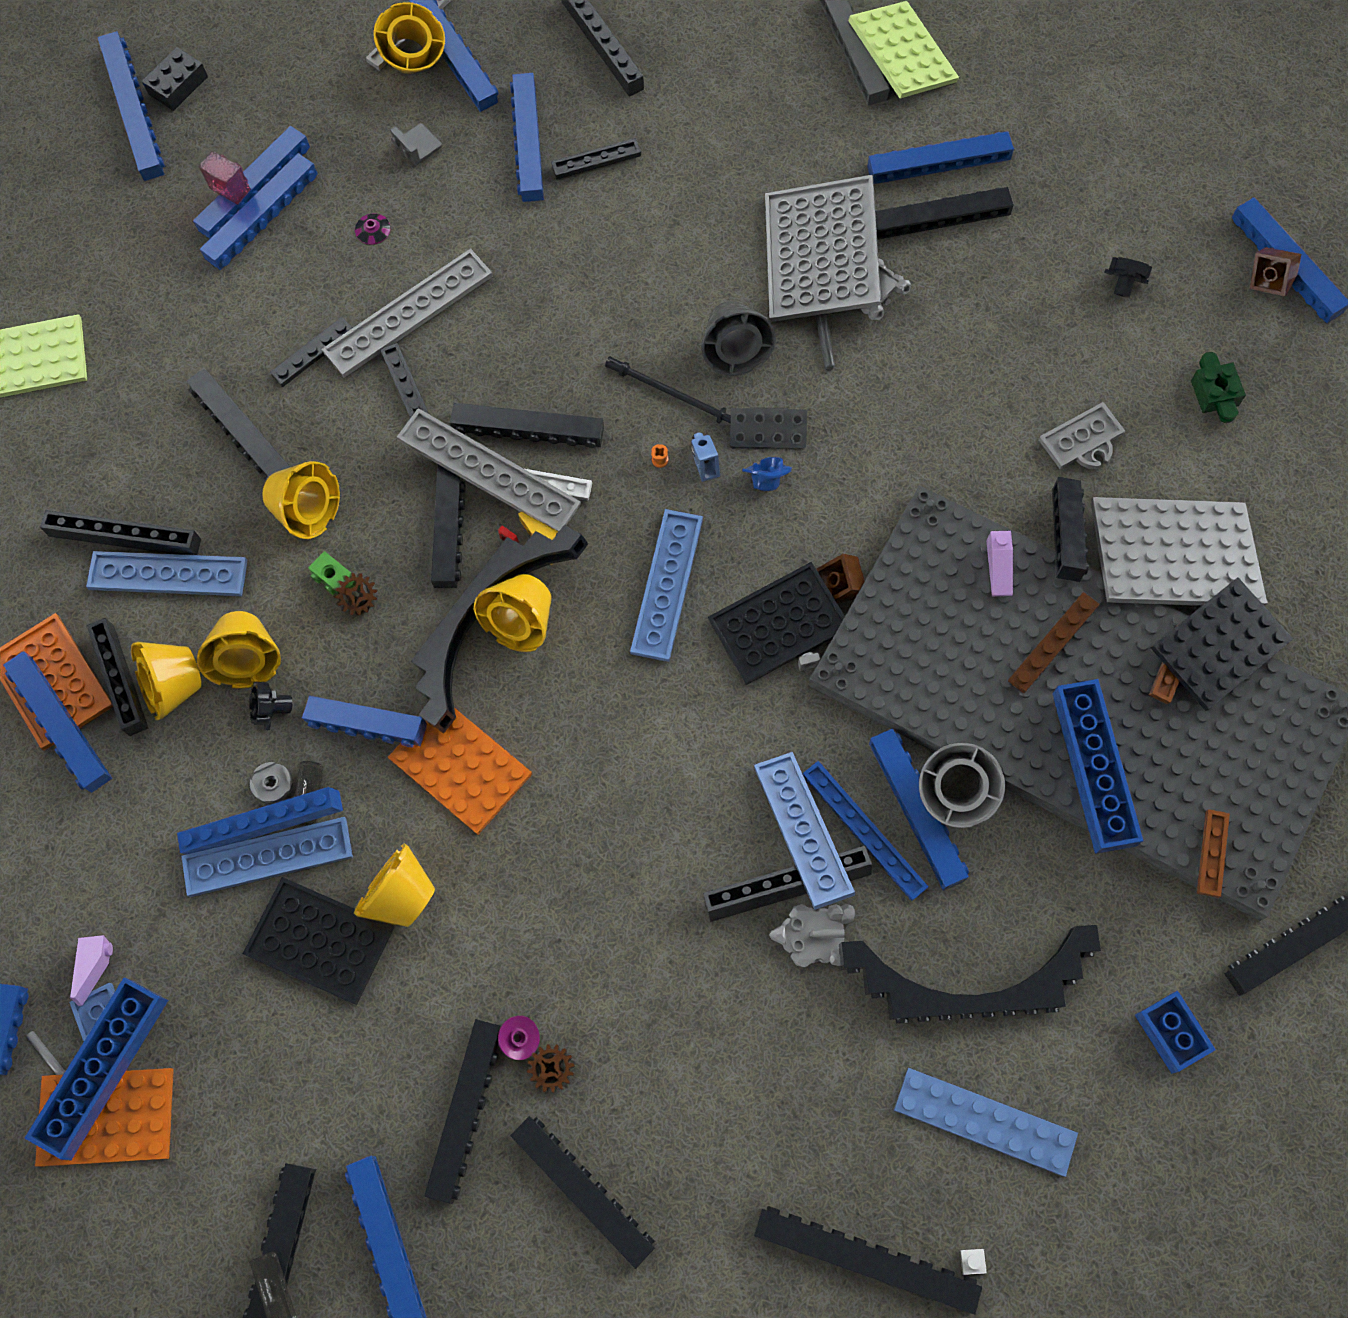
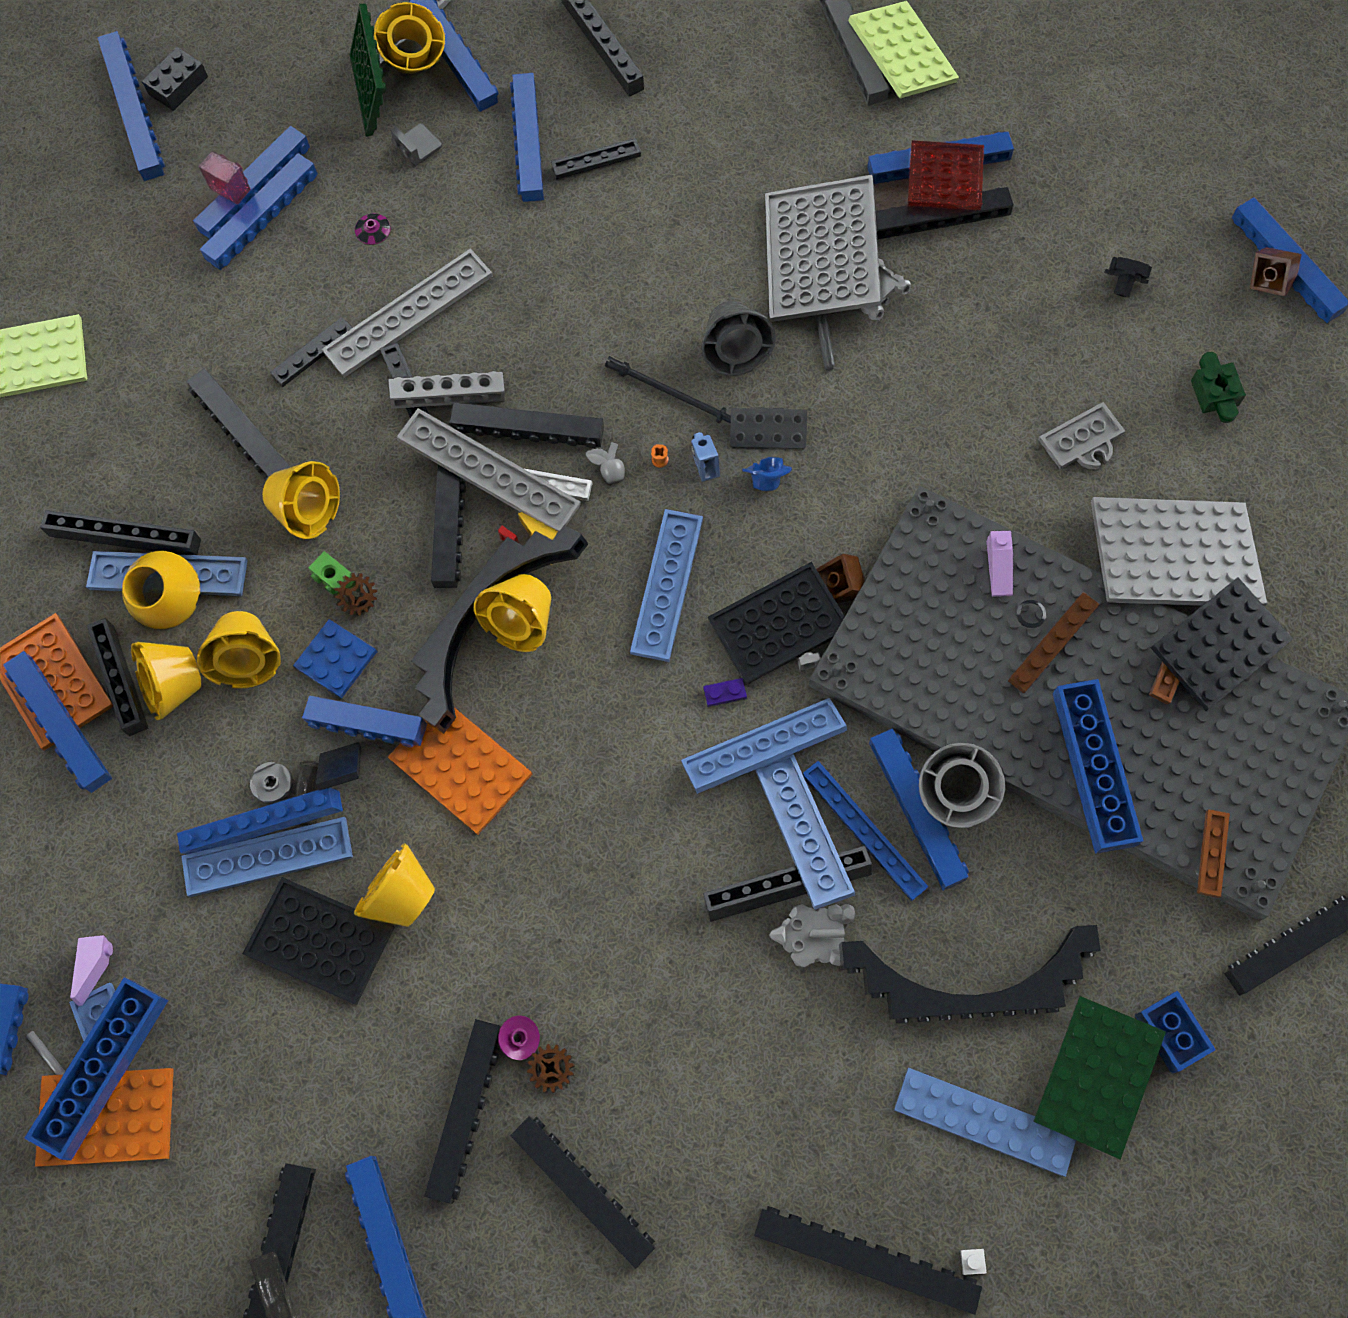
black piece [249,682,293,730] -> none
black brick [1052,476,1089,582] -> none
none -> yellow cone [122,551,200,629]
none -> blue plate [293,619,377,699]
none -> black tile [316,742,361,791]
none -> dark green plate [349,3,386,137]
none -> light grey brick [389,371,505,409]
none -> light grey piece [586,442,625,484]
none -> medium blue plate [681,698,847,794]
none -> dark purple plate [703,678,747,707]
none -> clear red plate [907,140,984,210]
none -> black piece [1016,600,1046,628]
none -> dark green plate [1033,996,1166,1160]

